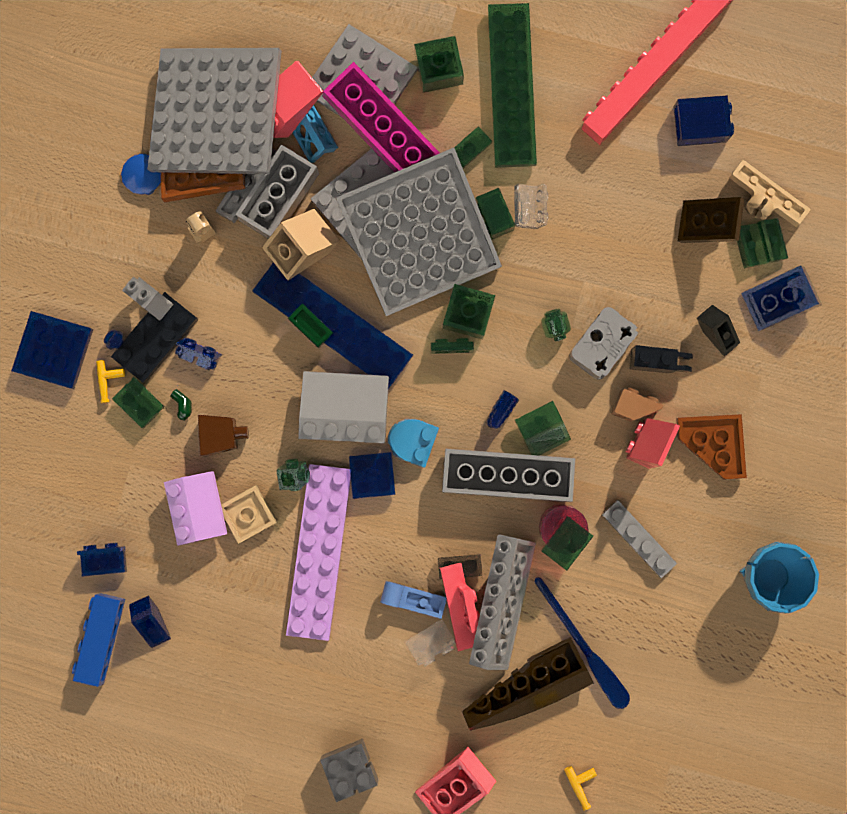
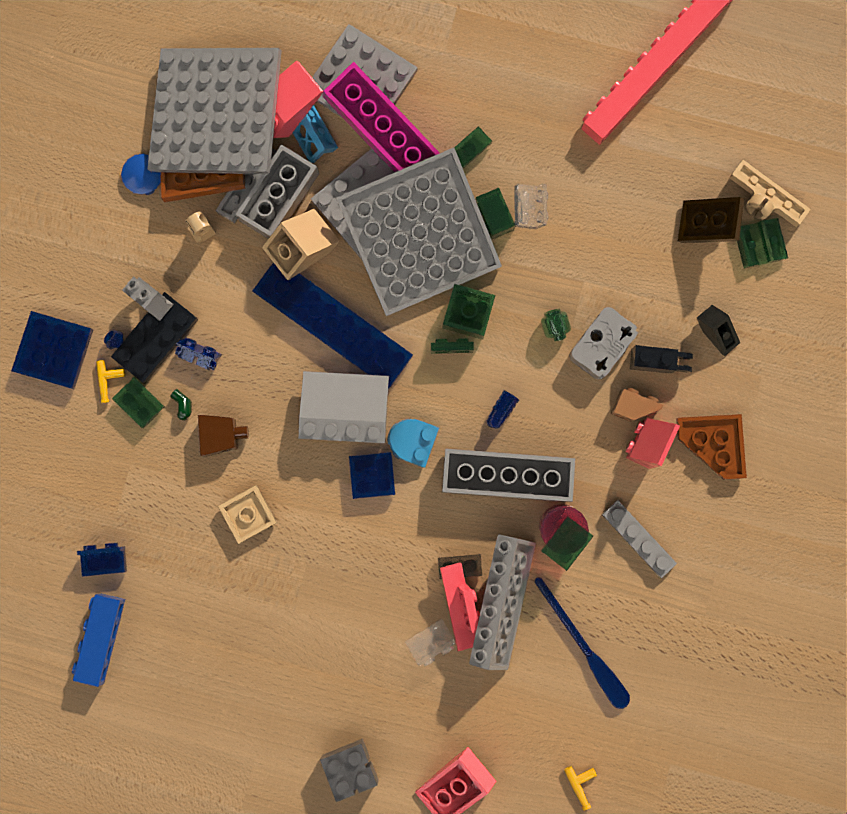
clear blue slope [129,595,171,648] -> none
lavender slope [164,471,227,546] -> none
clear green brick [276,459,310,491] -> none
lavender plate [286,464,352,641] -> none
dark green tile [288,304,333,349] -> none
medium blue plate [380,581,446,619] -> none
clear green brick [414,36,464,93] -> none
dark brown wedge [462,637,594,731] -> none
clear green plate [488,3,537,168] -> none
clear green slope [514,401,571,456] -> none
clear blue brick [673,95,734,146] -> none
dark azure plate [740,542,819,614] -> none
clear blue slope [741,265,822,331] -> none

